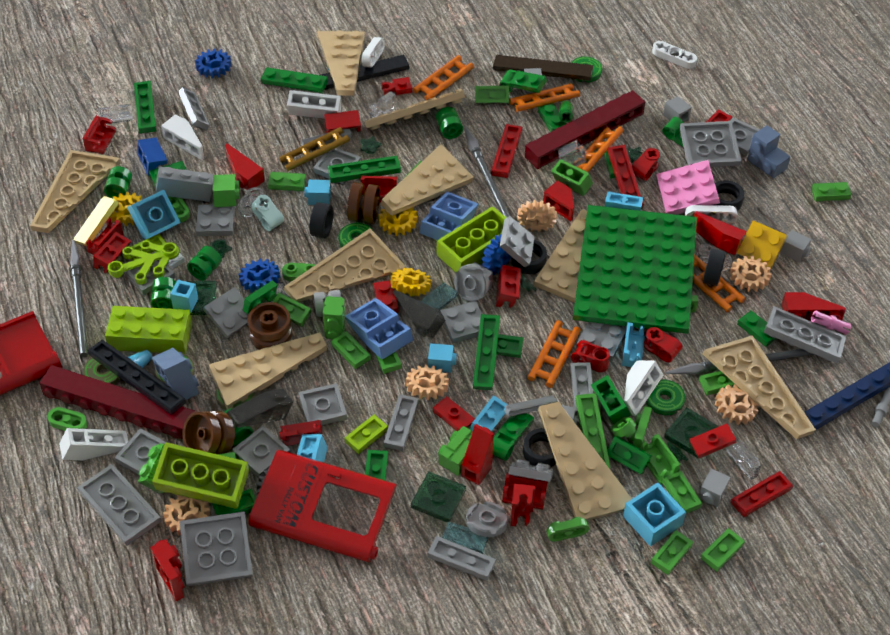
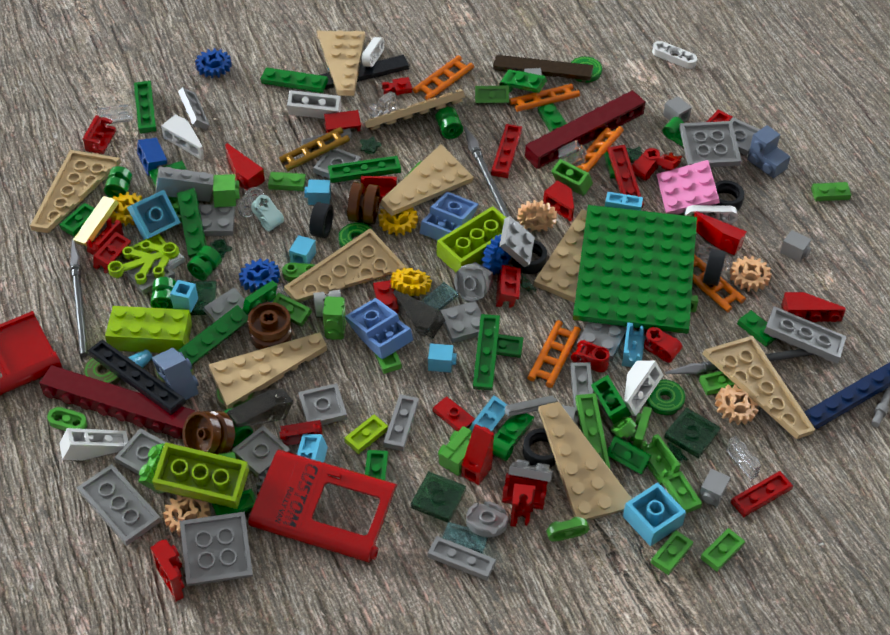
bright green plate [331,331,371,369] -> none
light nougat gear [405,365,449,400] -> none
green piece [559,101,573,123] -> none
red plate [690,423,737,458] -> none
yellow plate [737,220,787,269] -> none
bright pink pin [811,311,851,335] -> none
none -> green plate [59,202,95,237]
none -> green plate [177,188,206,259]
none -> green plate [178,305,248,365]
none -> medium azure brick [289,235,316,264]
none -> red plate [656,152,682,170]

